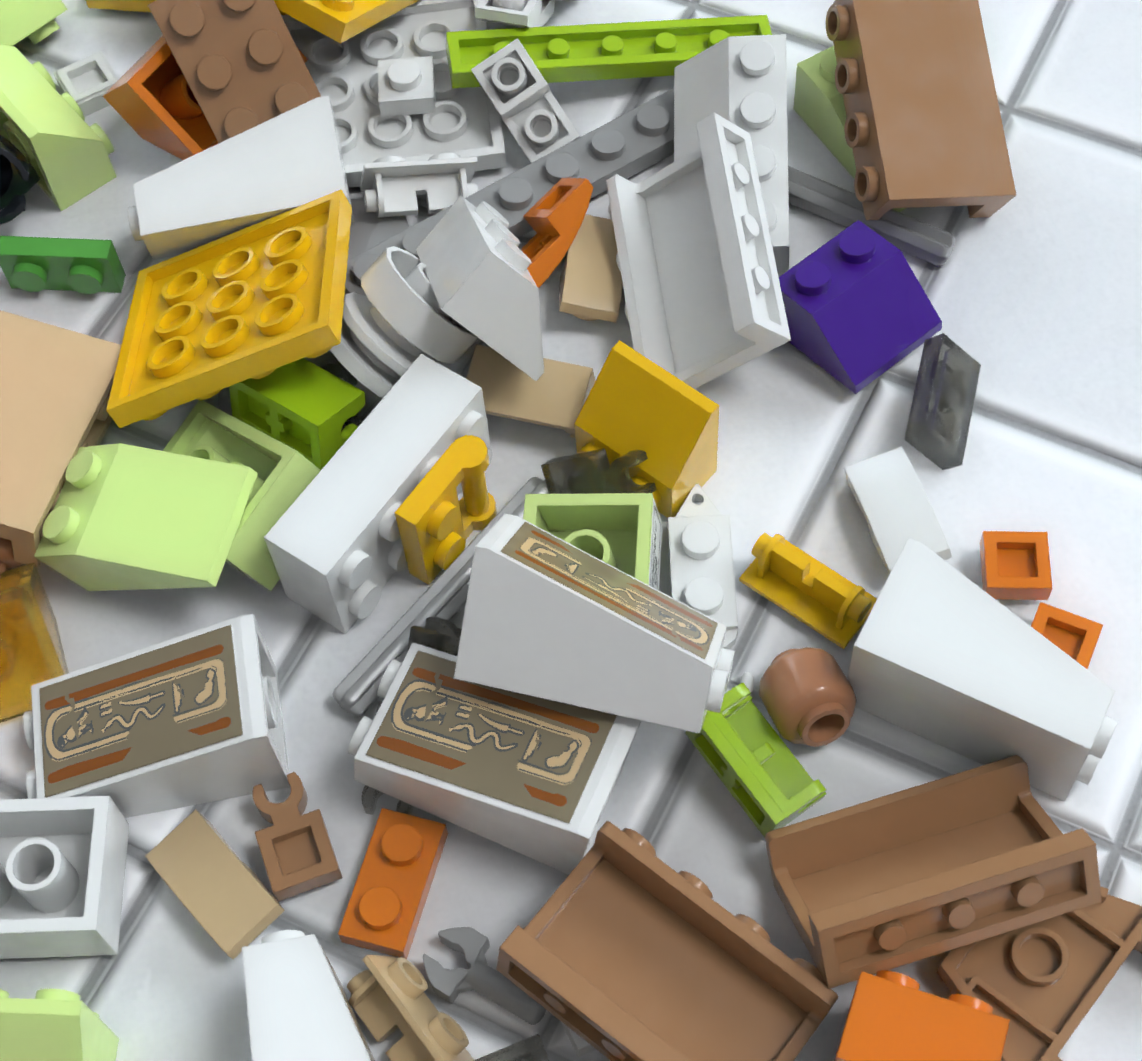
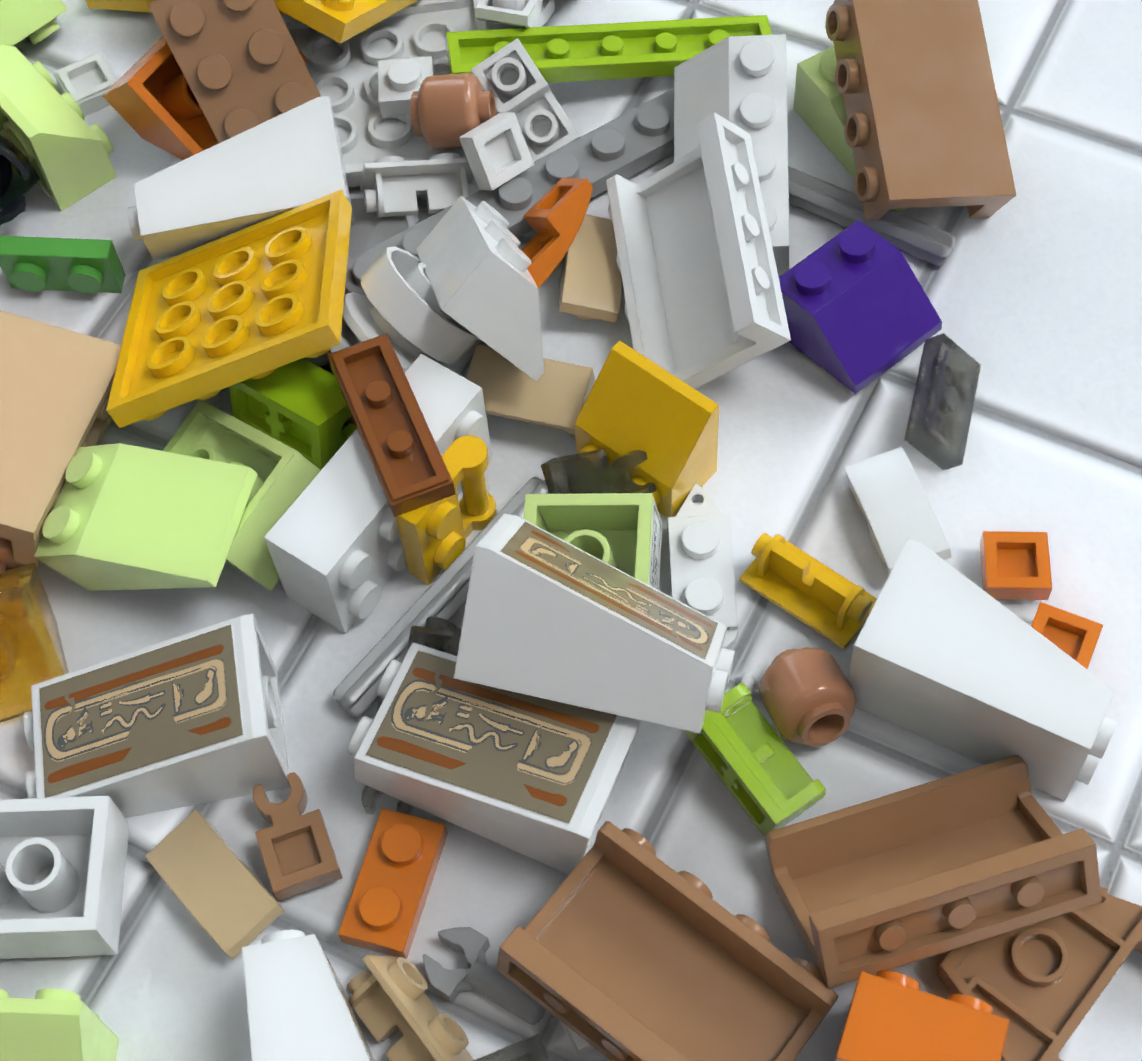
none -> dark orange tile [327,333,455,517]
none -> nougat head [410,73,497,150]
none -> white plate [459,112,534,191]

